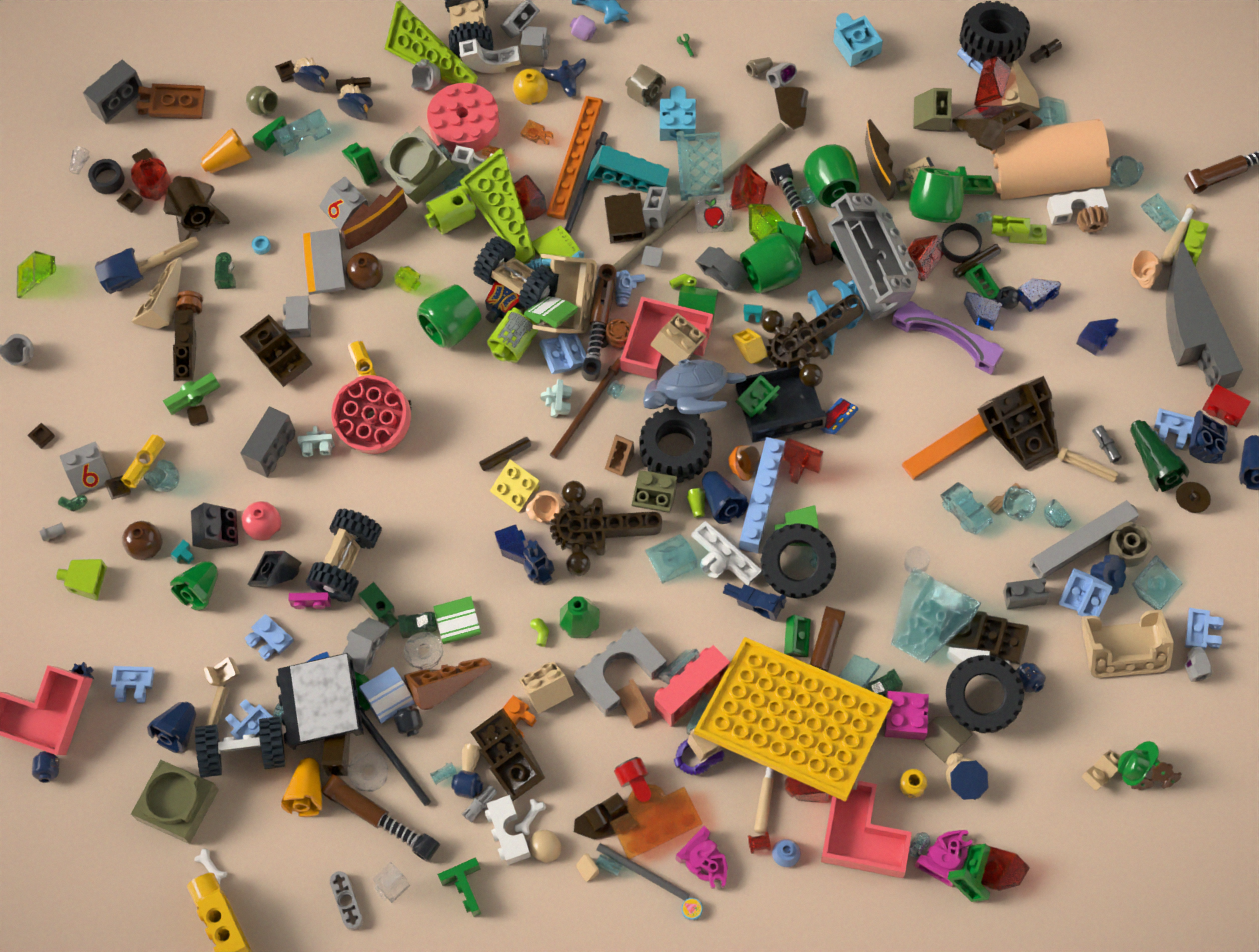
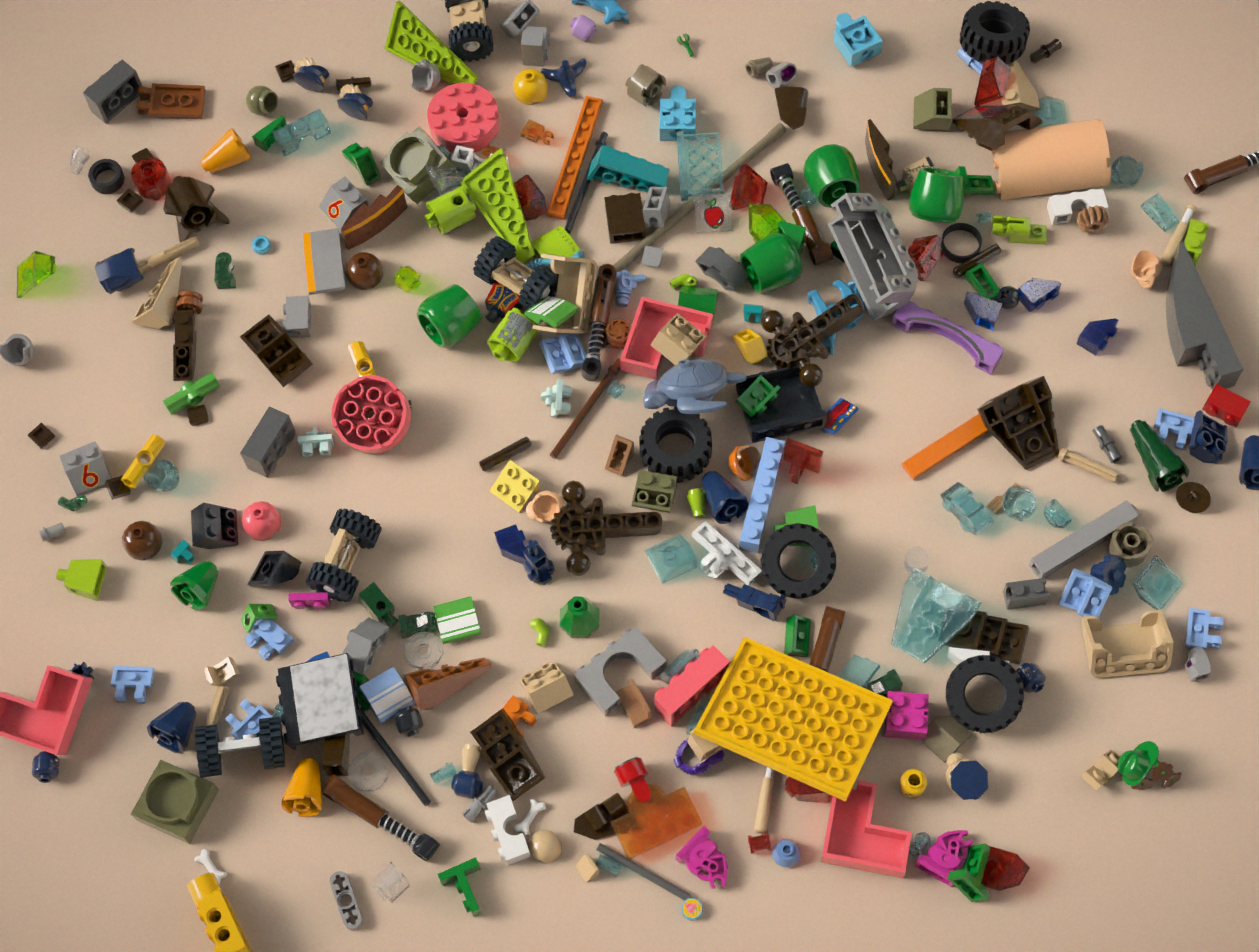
white arch [459,38,521,73] -> none
none -> bright green bracket [241,604,278,633]
none -> clear slope [426,166,464,195]

